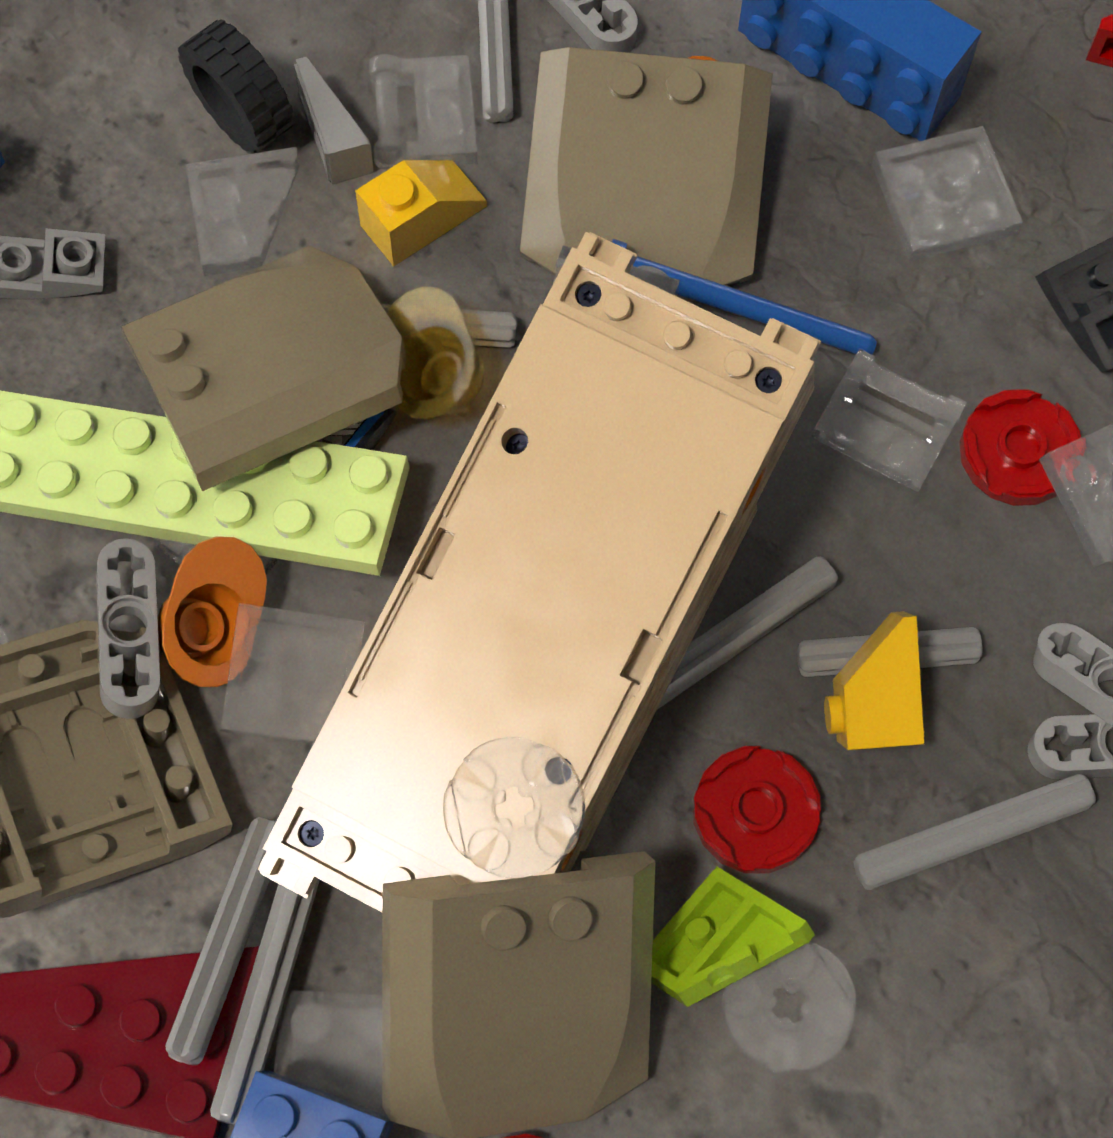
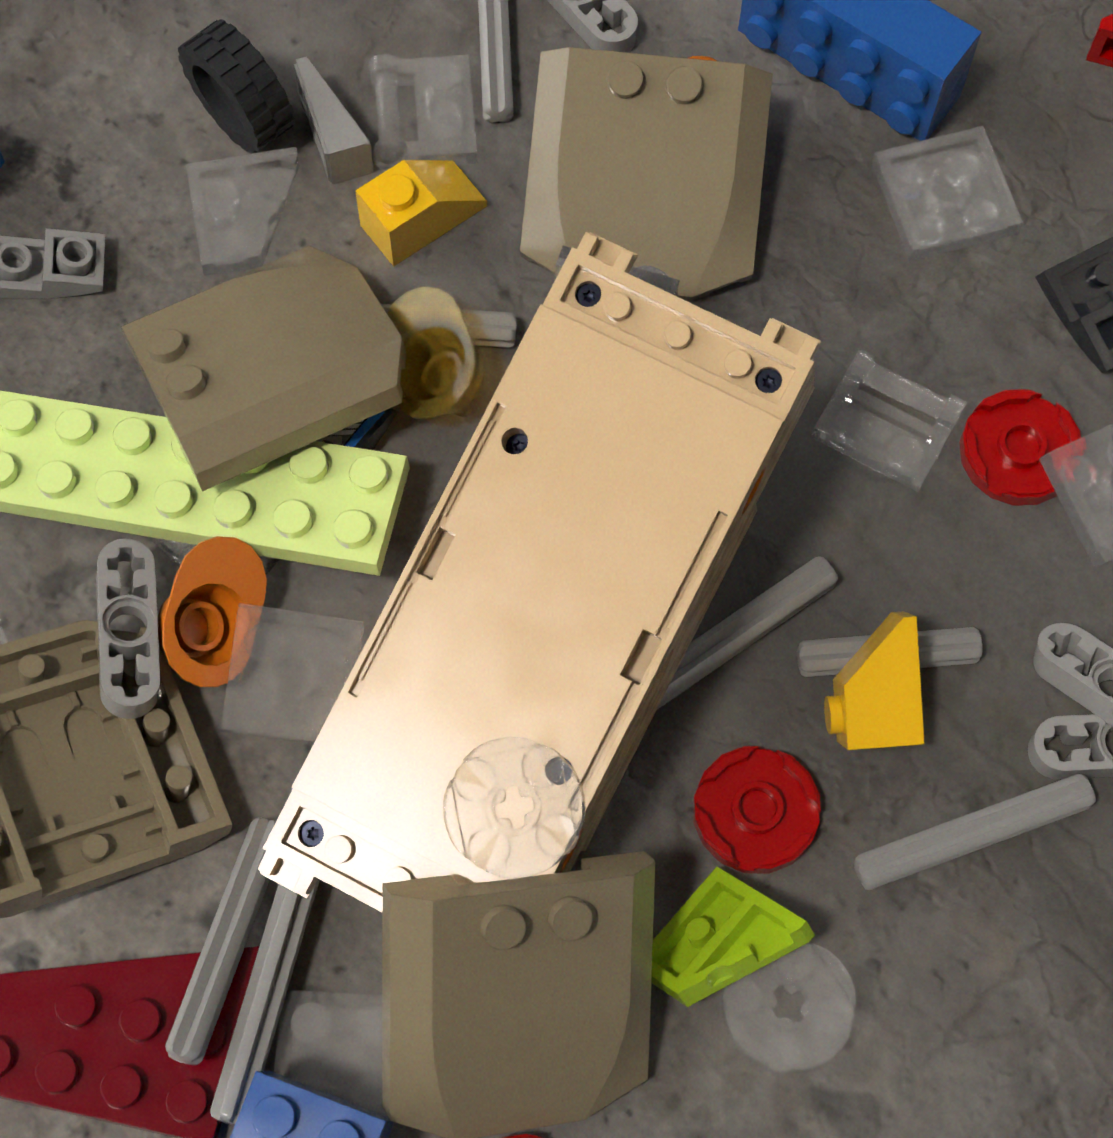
blue bar [611,239,877,357] -> none

